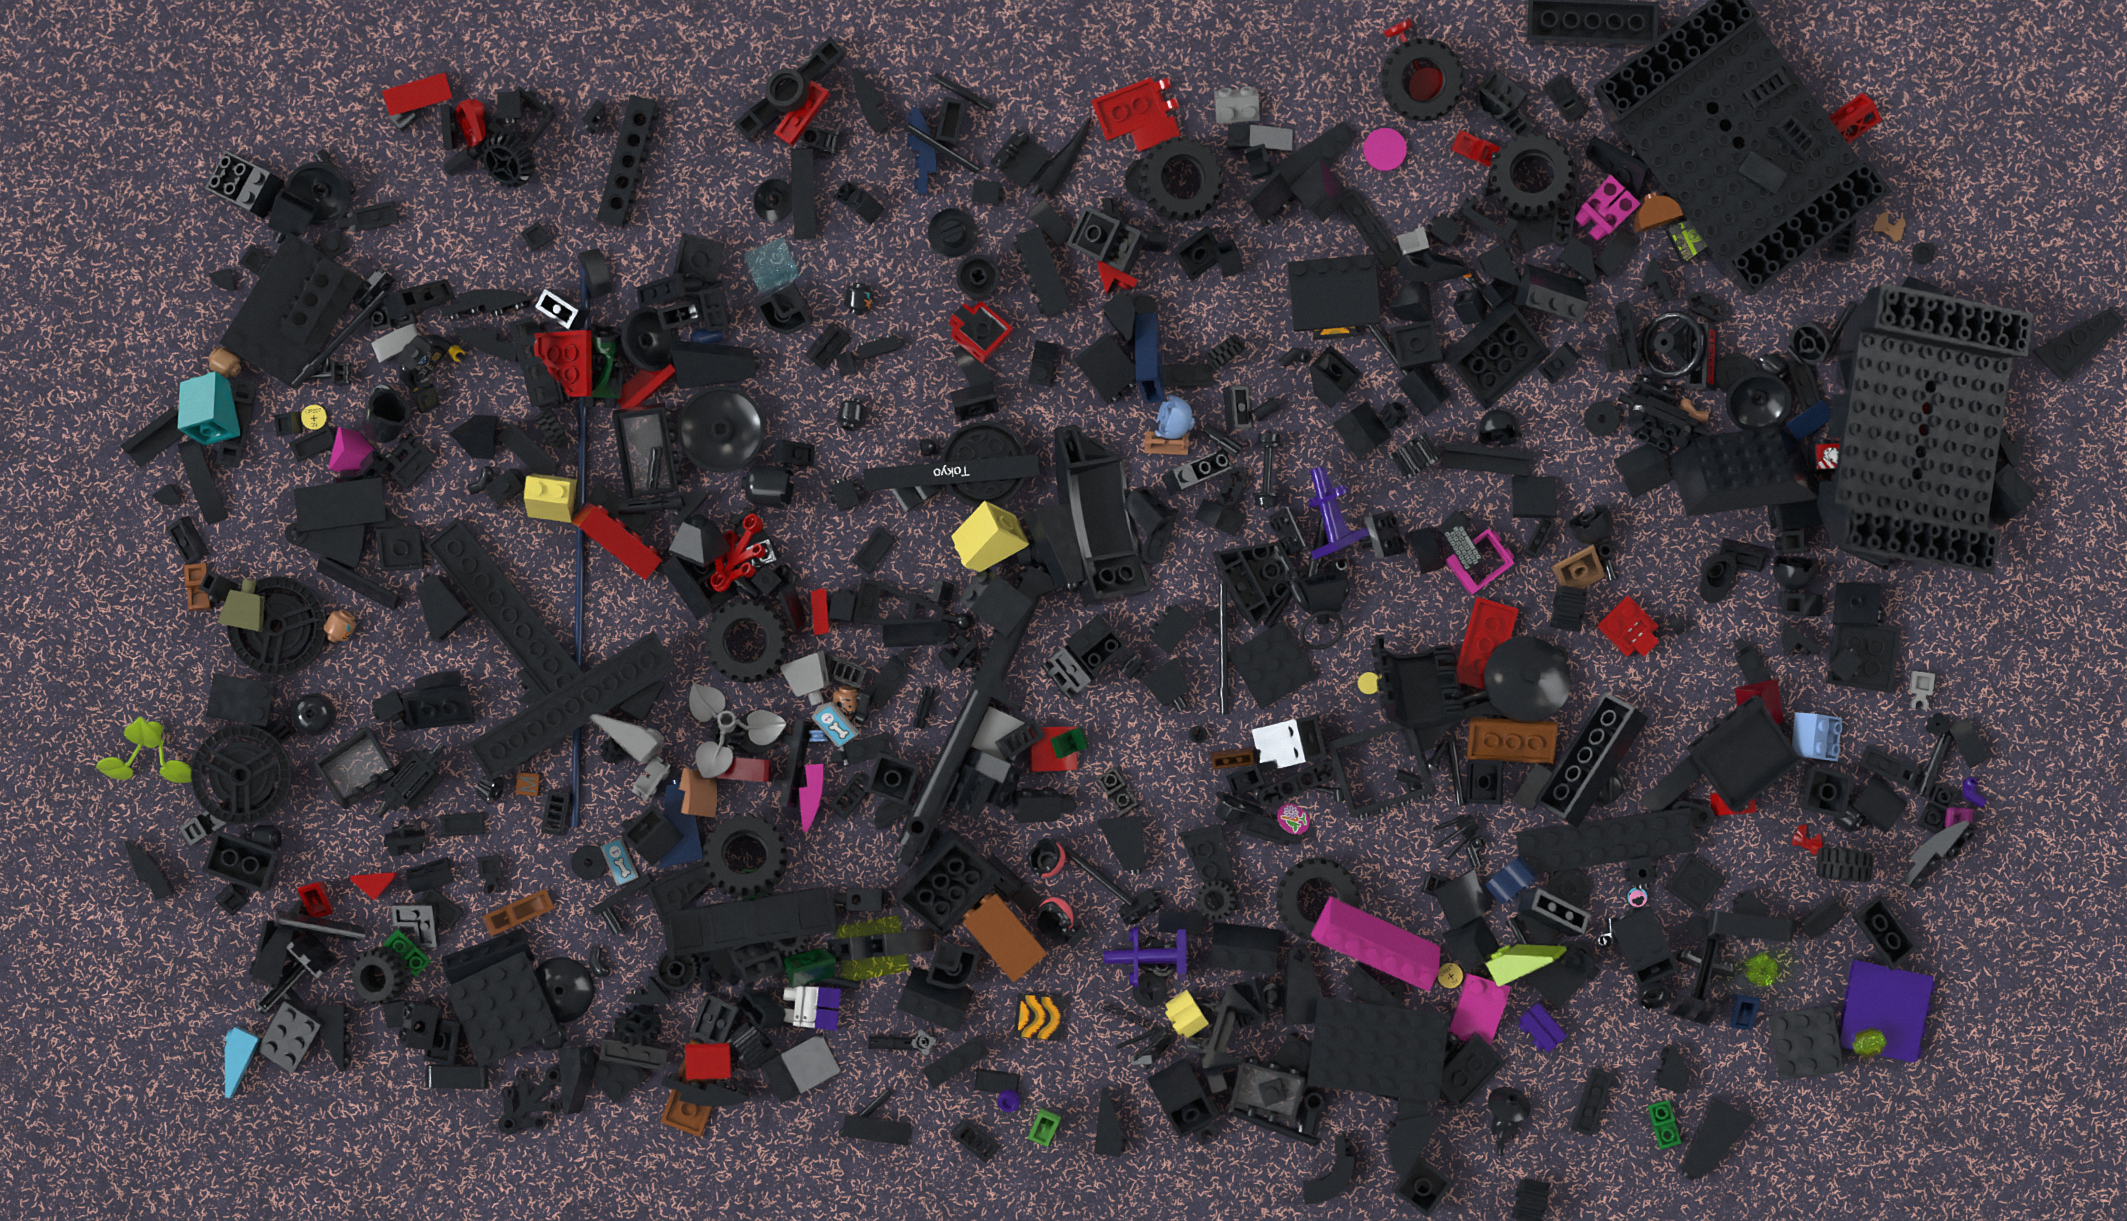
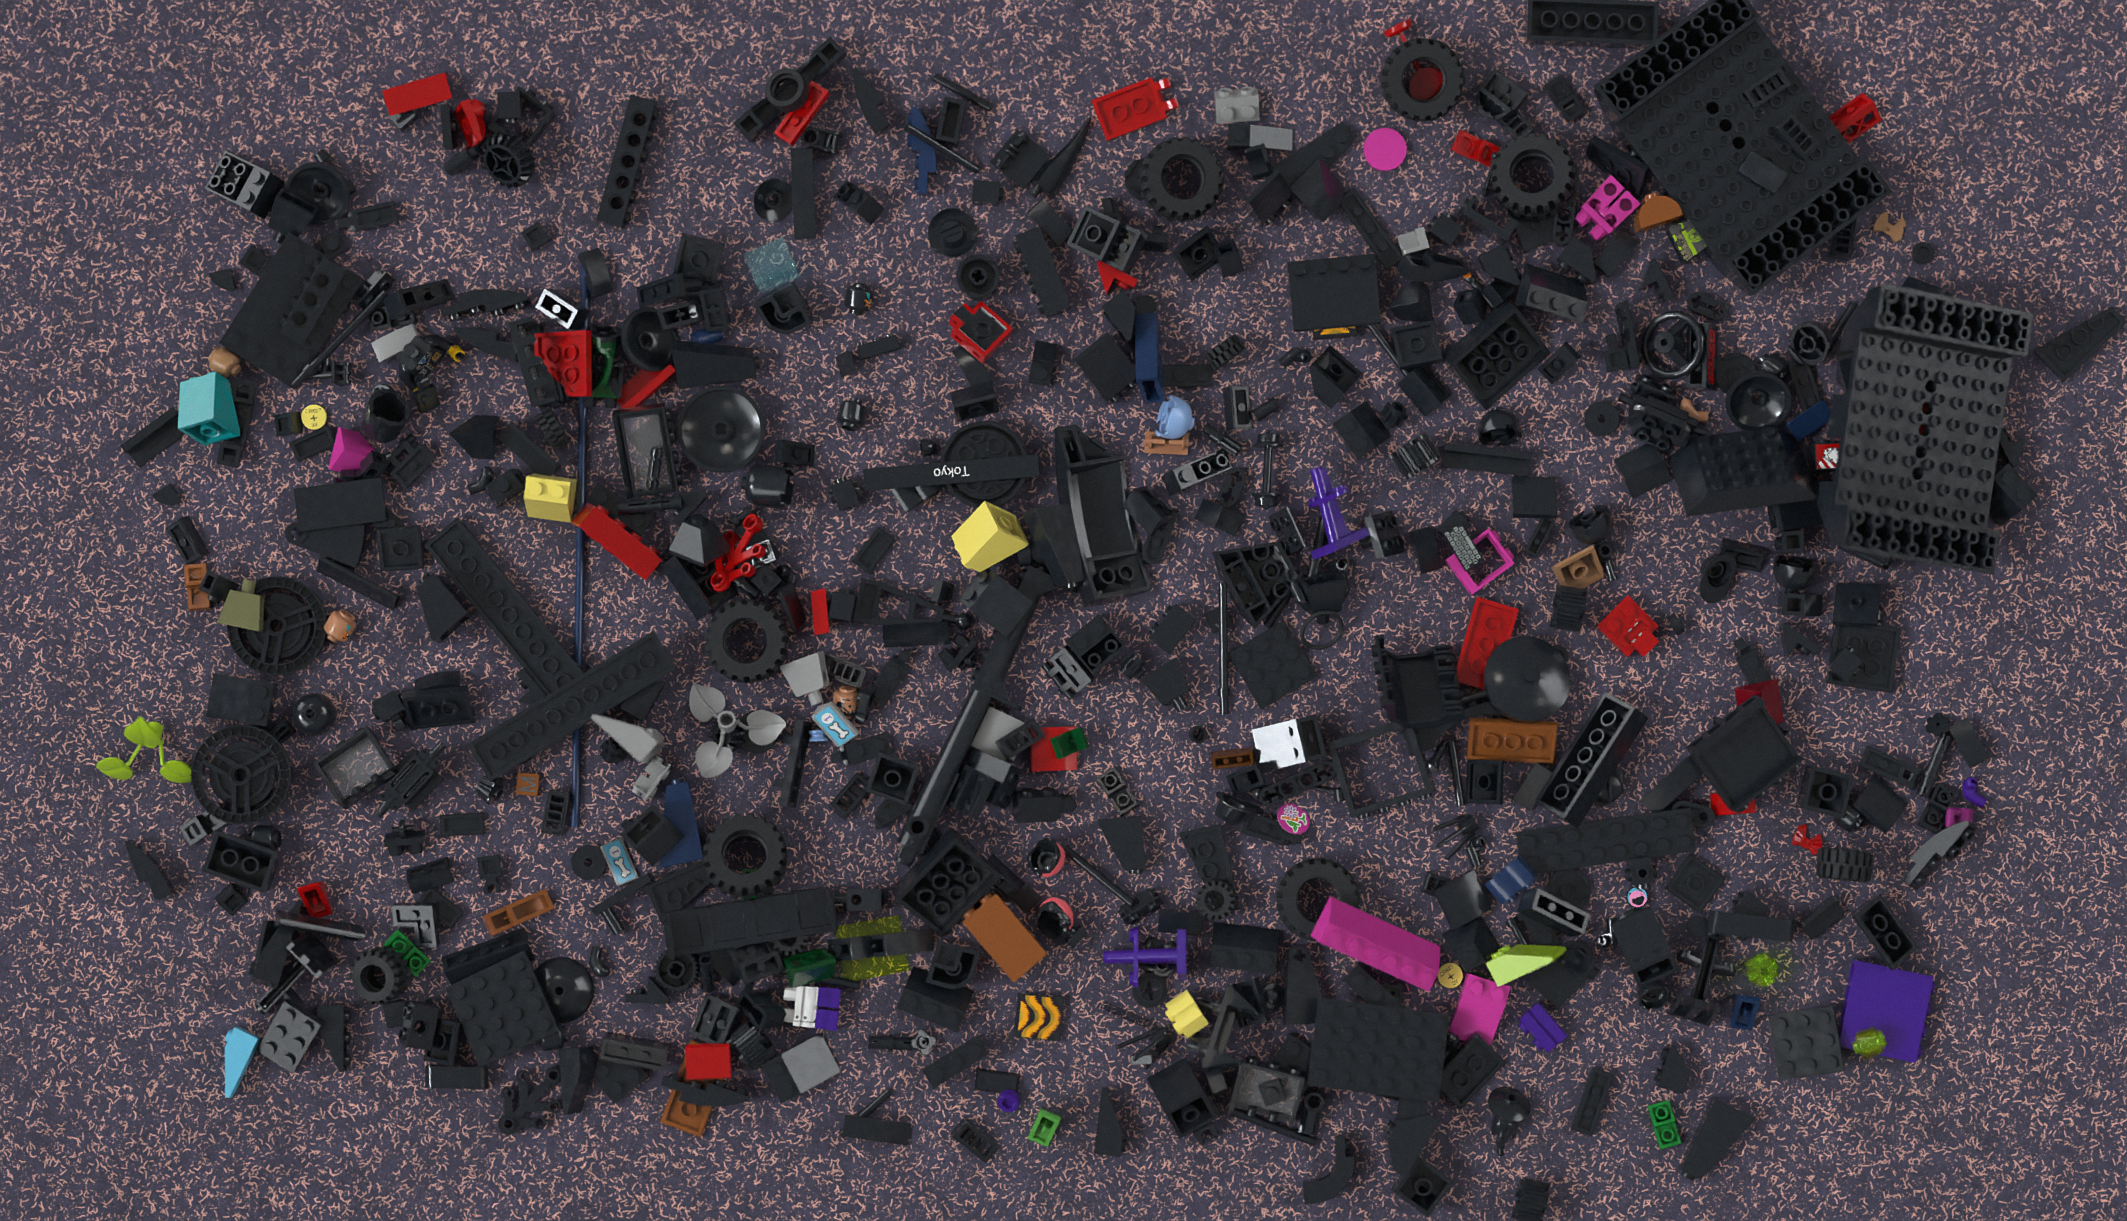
black slope [178,439,229,525] -> none
red slope [350,872,397,900] -> none
black bracket [581,99,606,135] -> none
black gear [614,1005,662,1047] -> none
nougat slope [679,768,717,818] -> none
dark red slope [717,757,772,782] -> none
dark pink slope [799,764,824,832] -> none
black slope [804,322,851,371] -> none
black axle [913,686,934,729] -> none
red slope [1131,116,1182,152] -> none
light yellow tile [1358,672,1379,694] -> none
black arm [1395,769,1423,793] -> none
light blue slope [1792,712,1842,761] -> none
light grey plate [1909,671,1935,710] -> none

